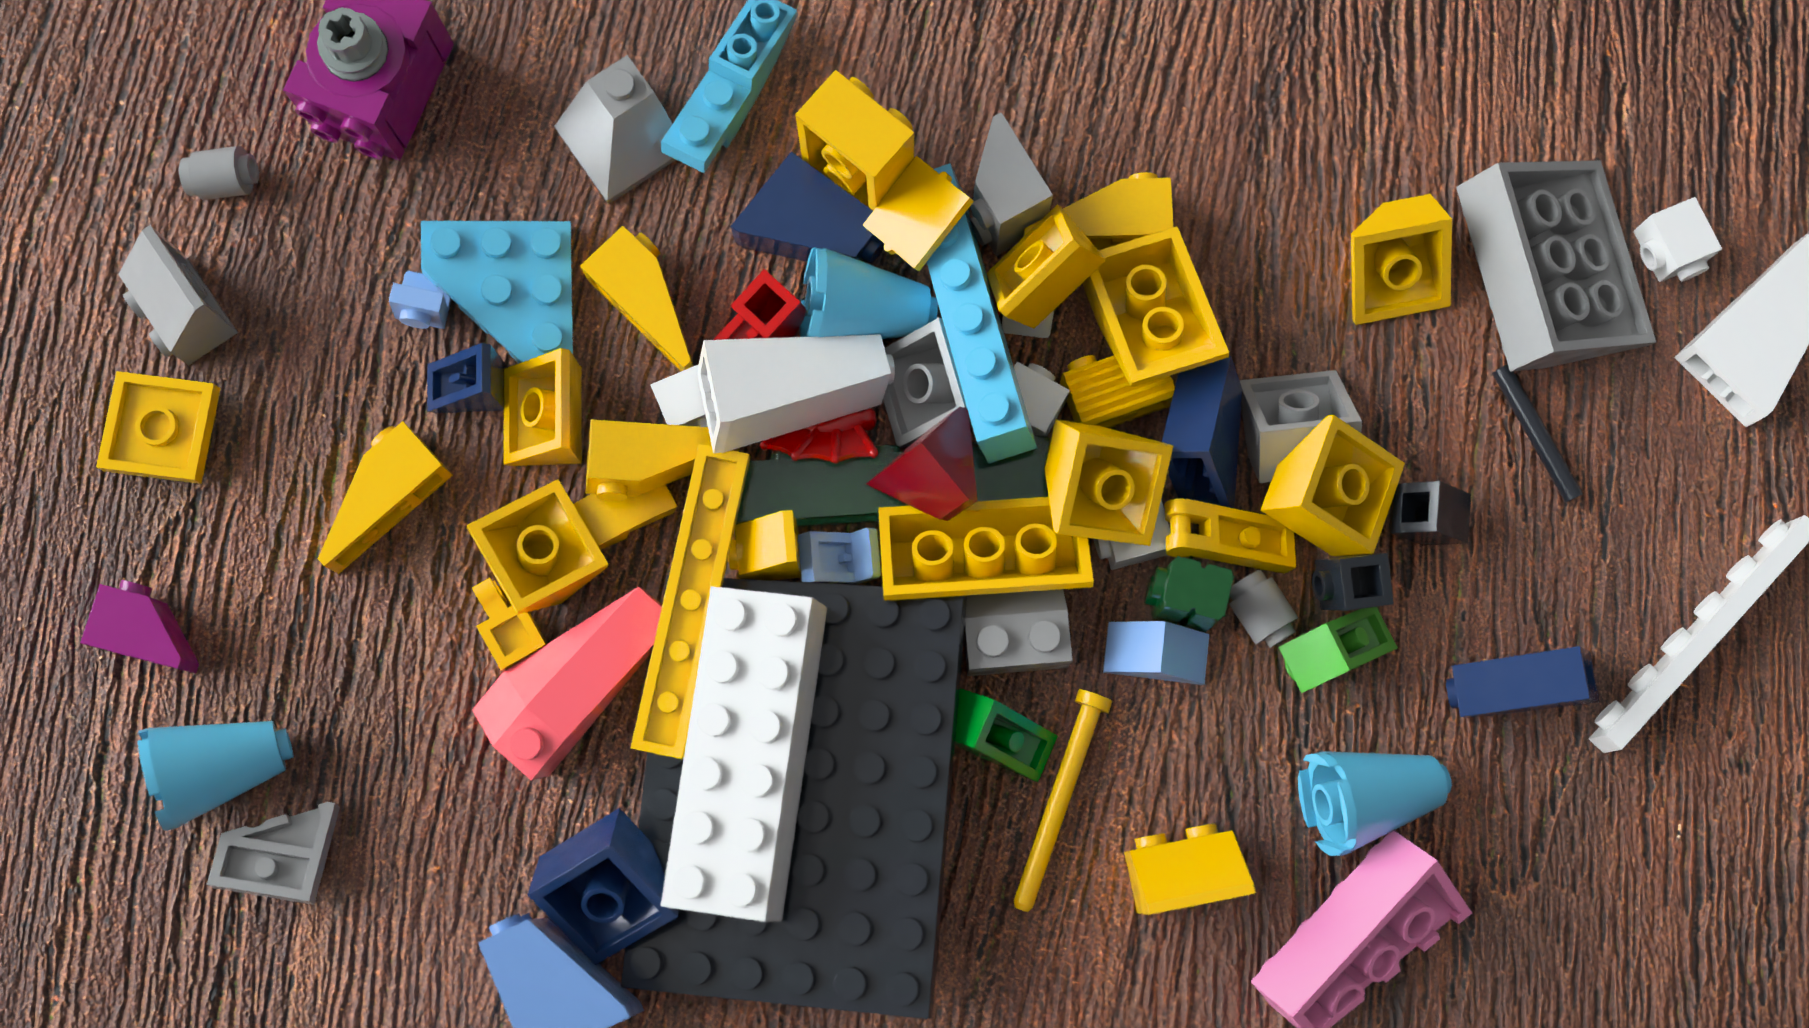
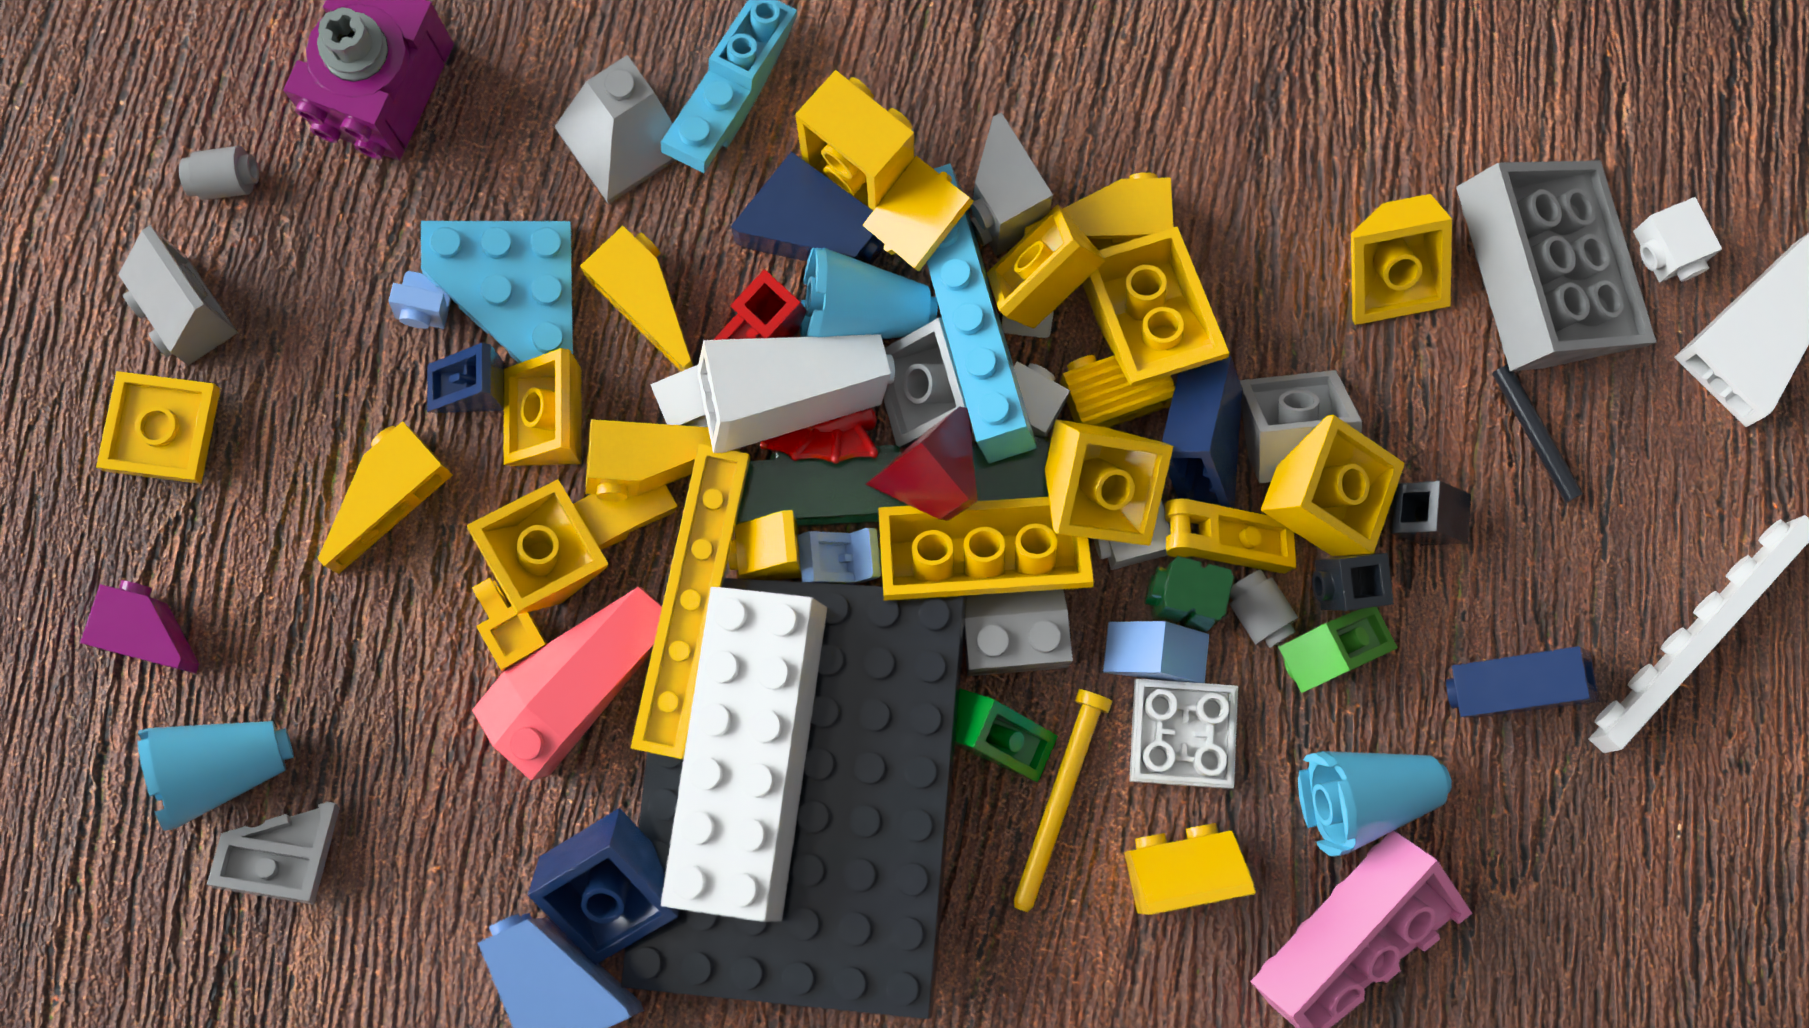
none -> white tile [1129,679,1238,789]

